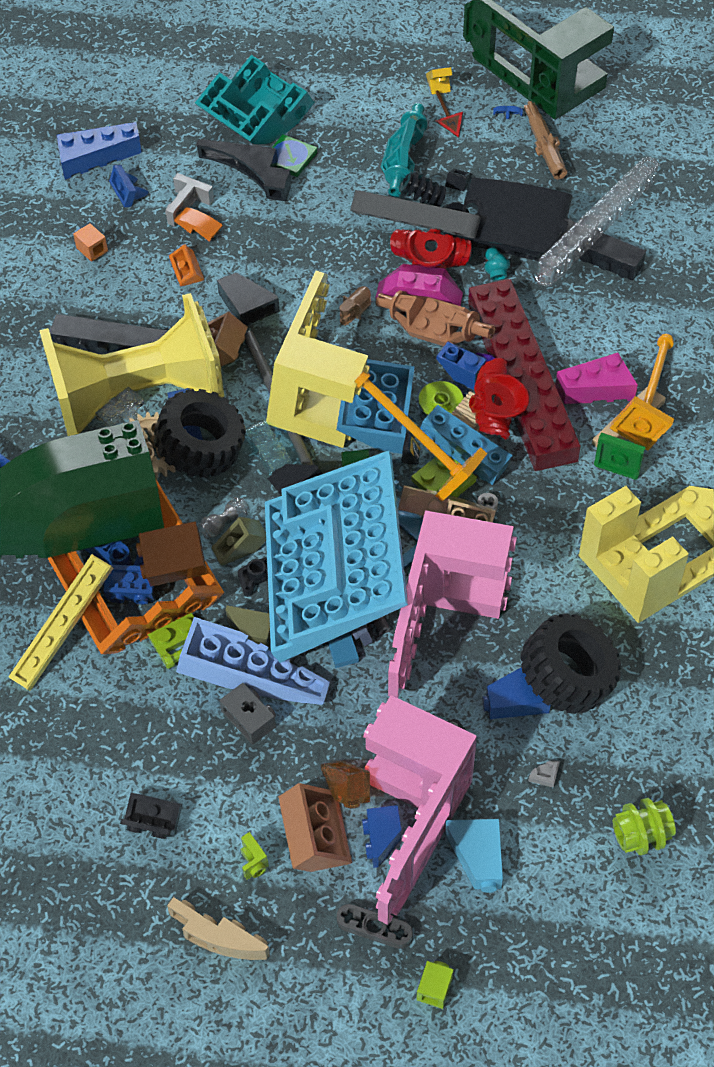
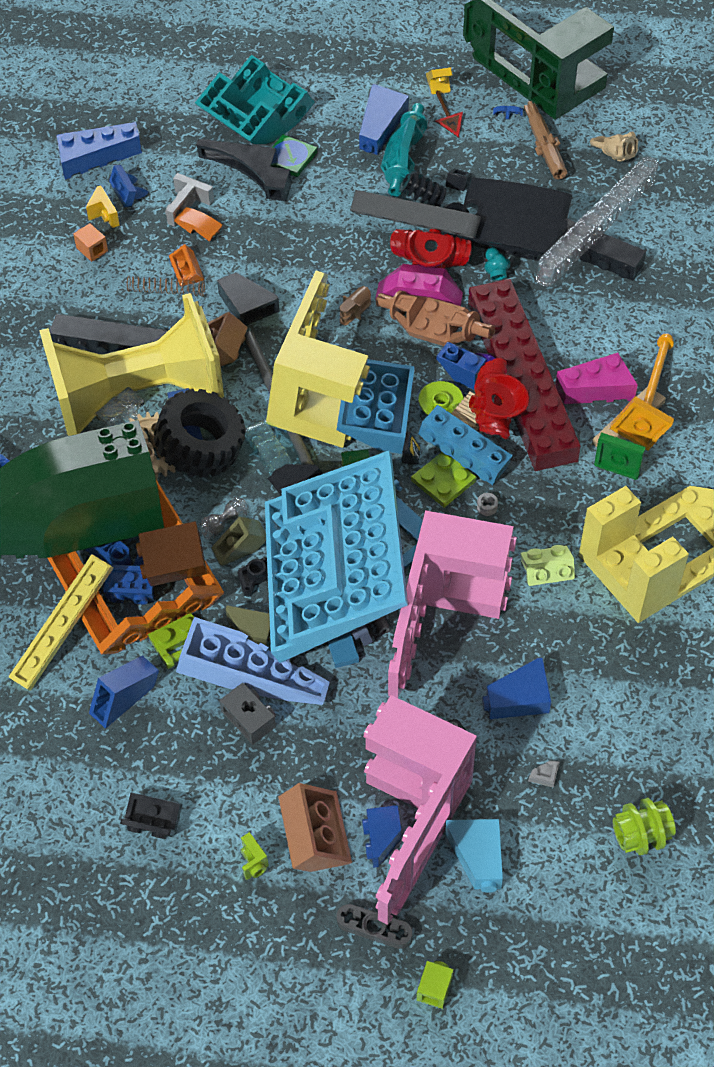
tan slope [167,897,270,960] -> none
clear orange slope [321,761,370,808] -> none
light orange tile [354,371,487,502] -> none
tan slope [398,485,496,523] -> none
black tyre [521,614,621,714] -> none
none -> yellow slope [86,185,120,228]
none -> blue slope [89,655,159,729]
none -> medium nougat piece [127,276,205,297]
none -> slope [359,84,409,155]
none -> yellowish green bracket [520,545,575,586]
none -> tan piece [590,131,638,162]

